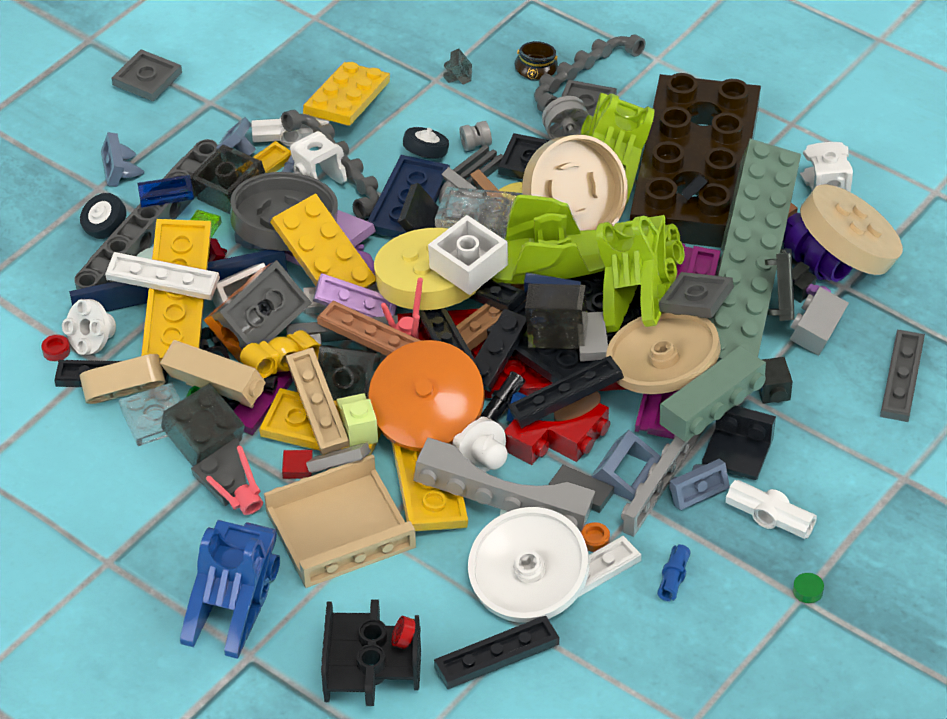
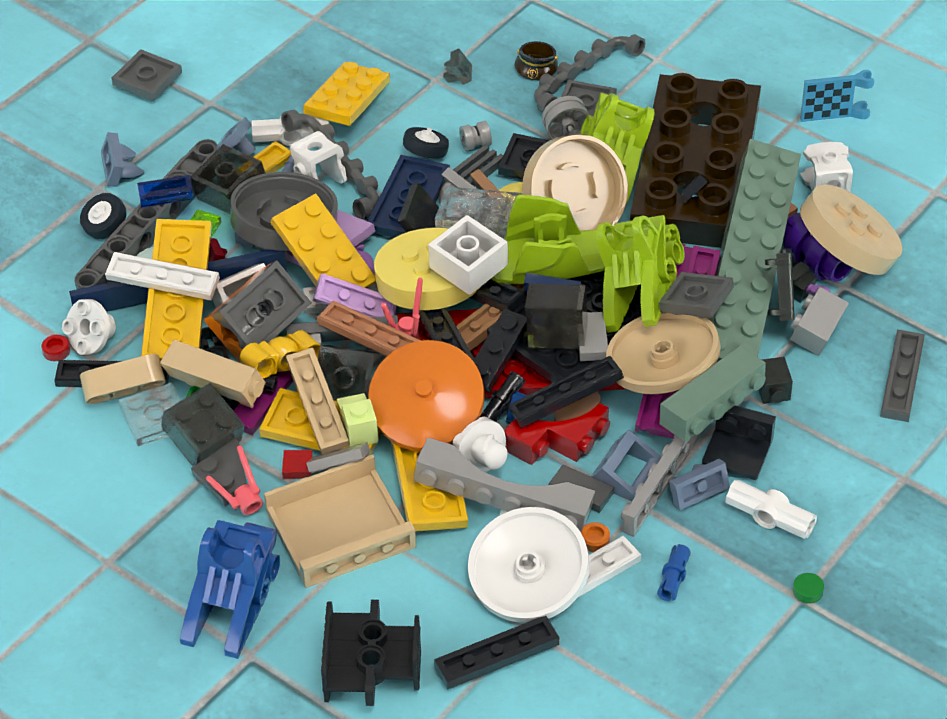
red tile [392,615,415,649] -> none
none -> dark azure flag [800,70,874,122]

